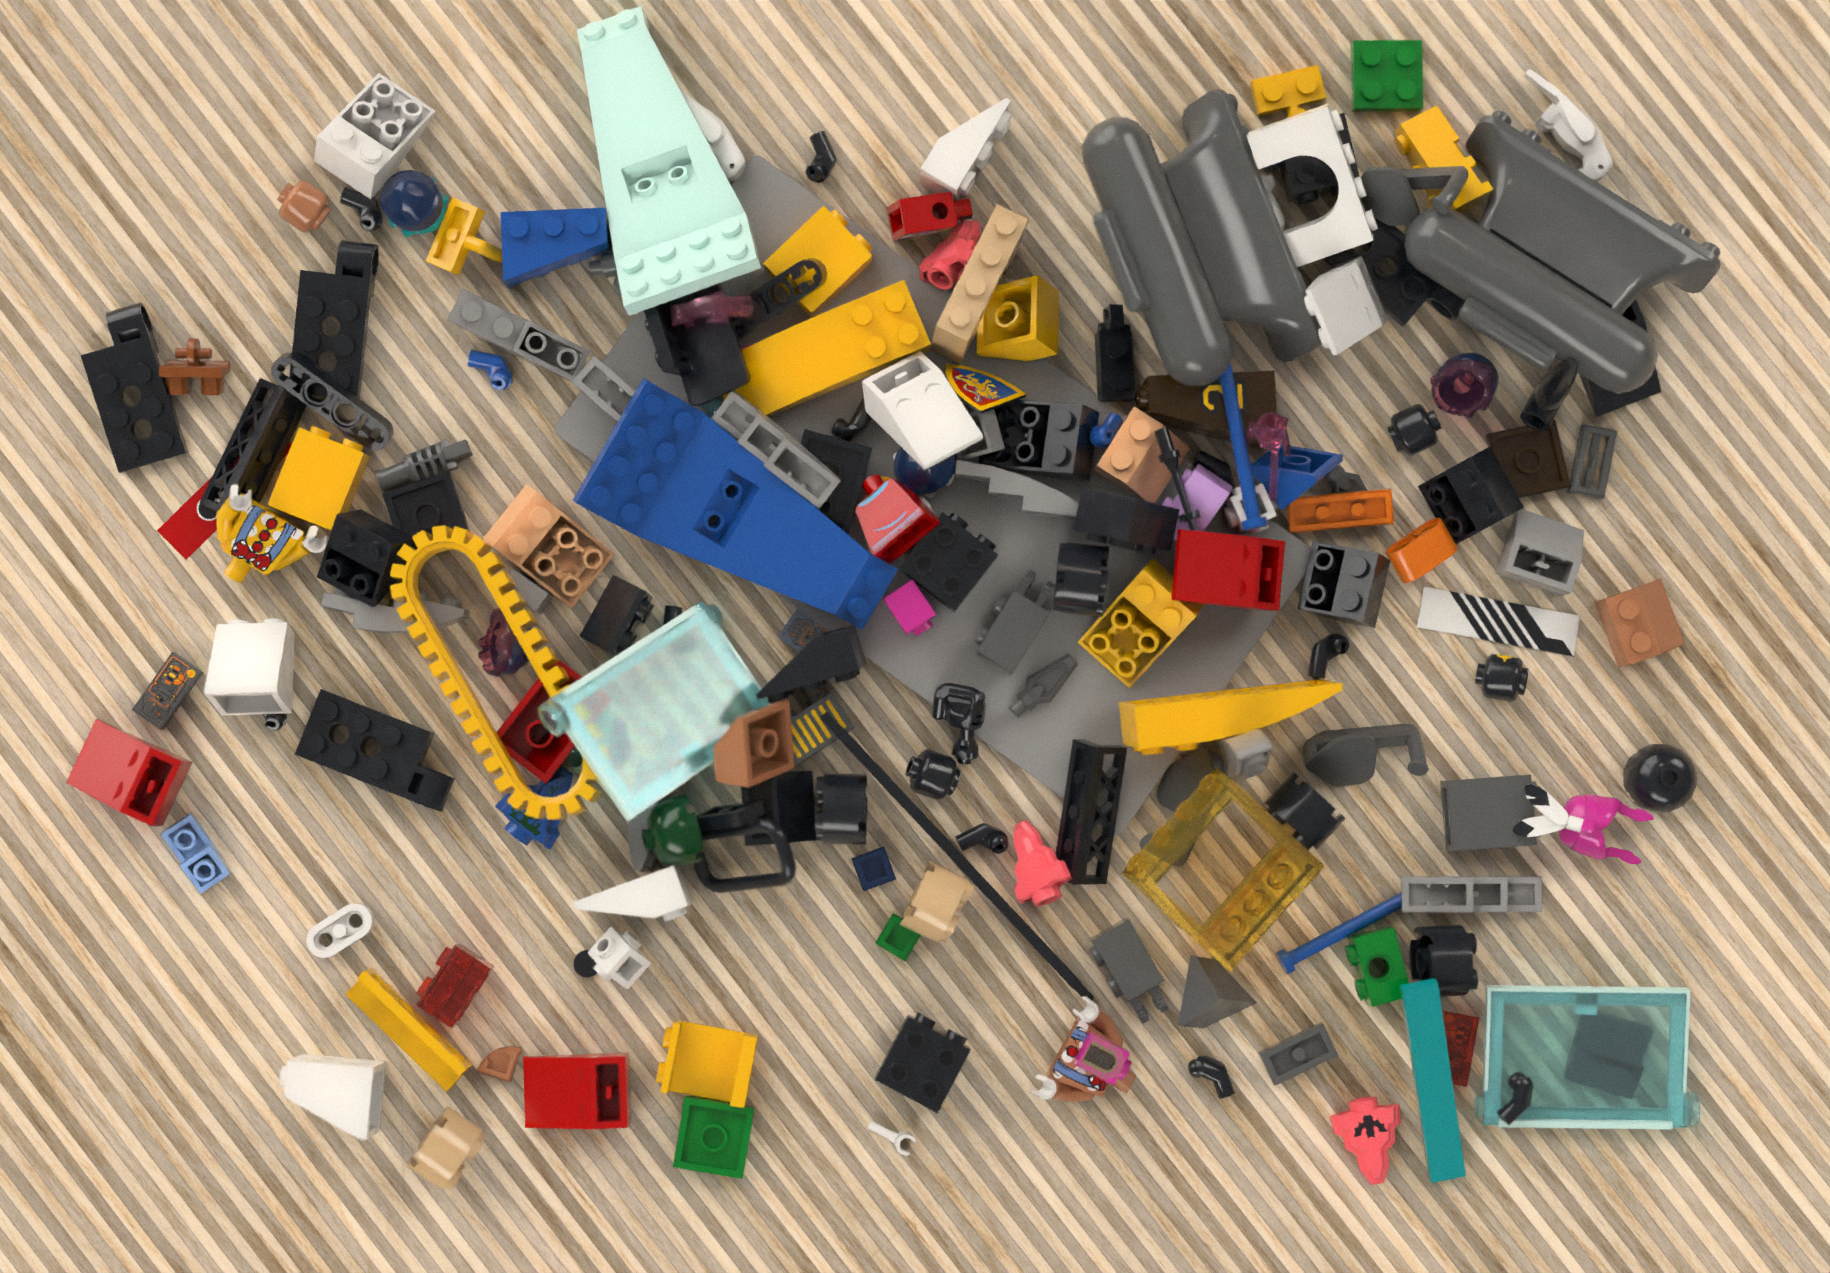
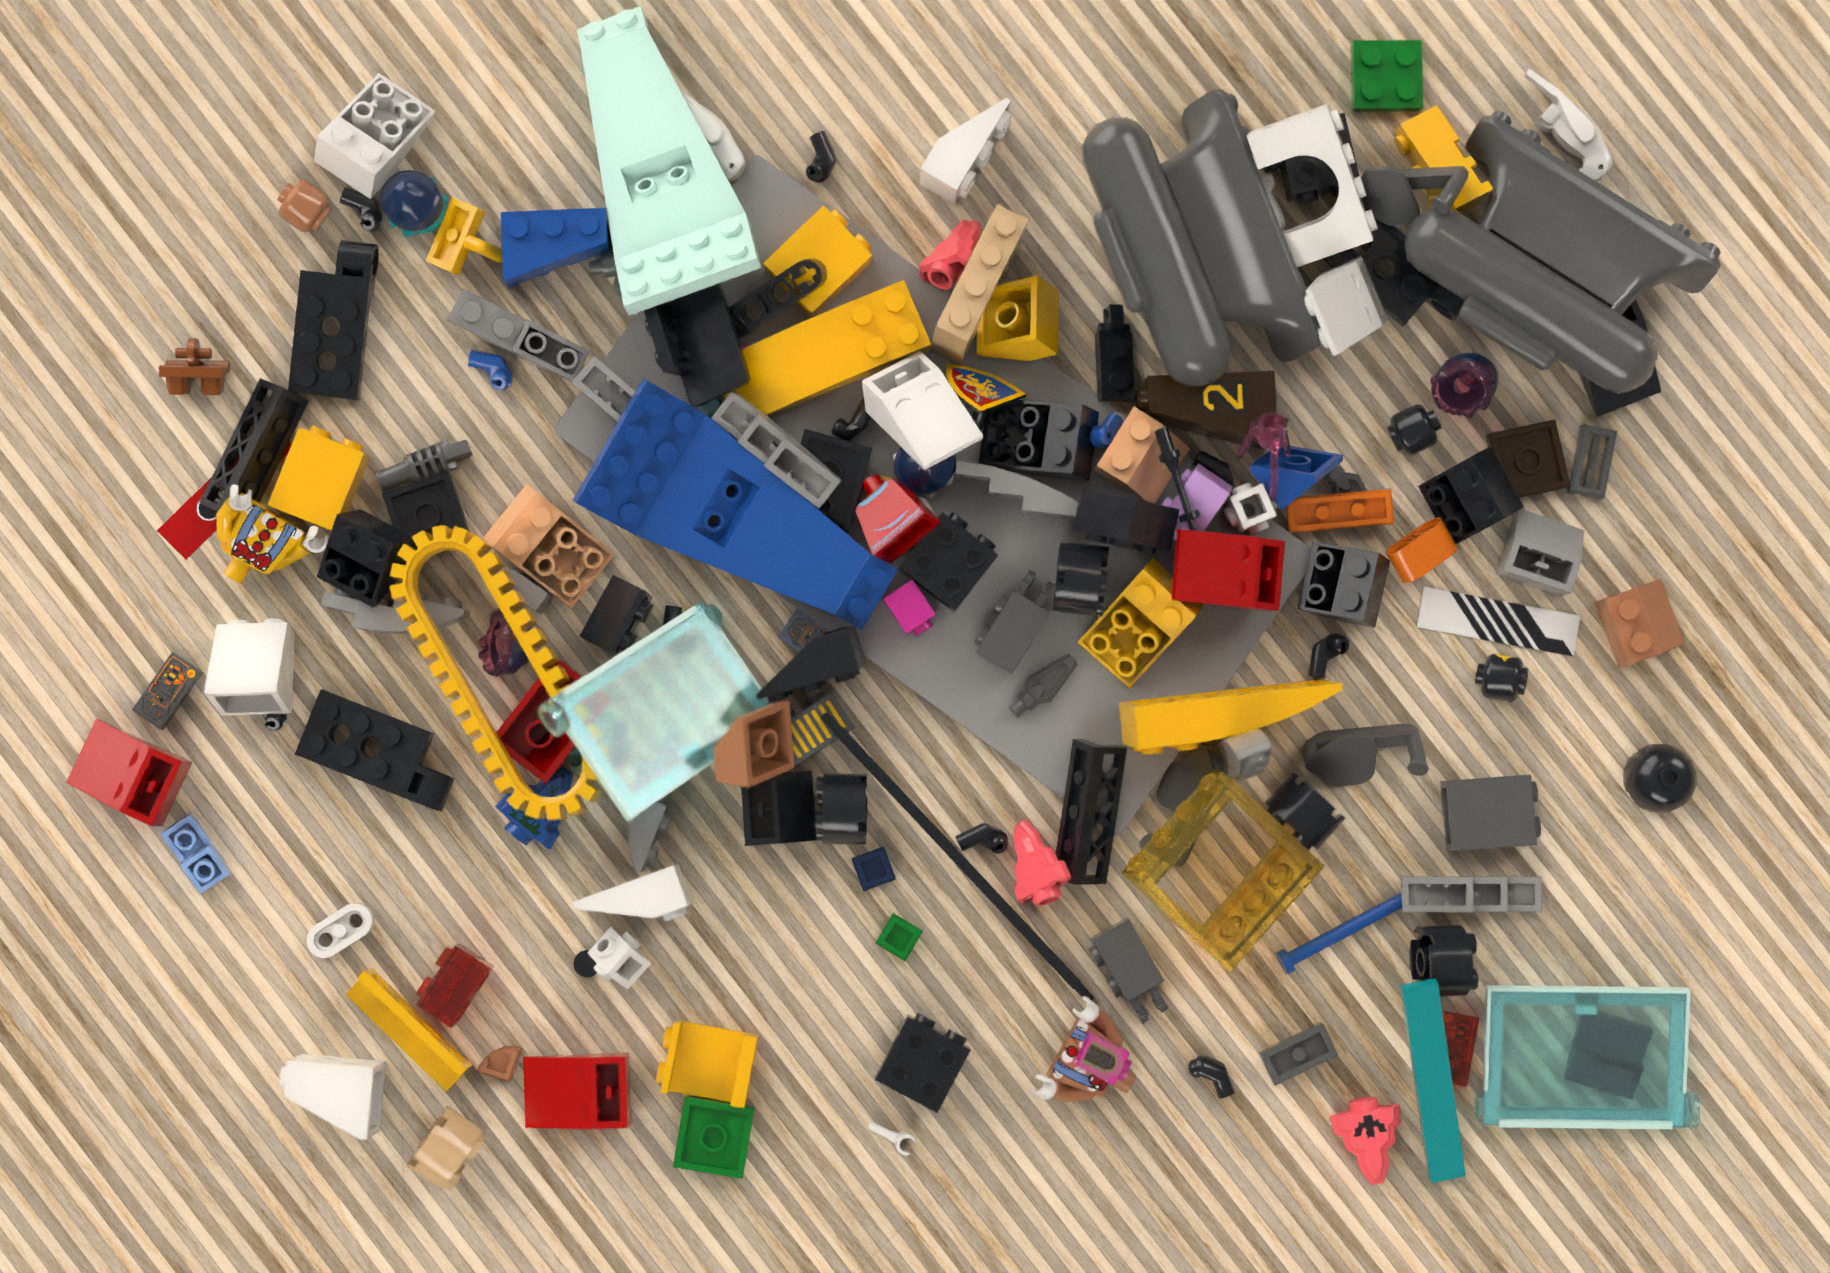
black hinge [80,302,189,473] -> none
black beam [271,352,393,450] -> none
dark green cylinder [641,794,703,867] -> none
clear pink piece [670,292,753,328] -> none
black bar [693,800,796,893] -> none
red torso [887,192,973,242] -> none
tan brick [900,861,974,943] -> none
black head [905,749,960,800] -> none
black piece [932,683,986,765] -> none
light grey piece [956,409,1005,461] -> none
dark grey slope [1178,955,1257,1029] -> none
blue bar [1219,363,1268,531] -> none
yellow plate [1250,65,1326,118] -> none
green brick [1345,926,1409,1007] -> none
black arm [1497,1072,1534,1125] -> none
dark pink hair [1513,784,1654,864] -> none
black piece [1520,357,1579,431] -> none

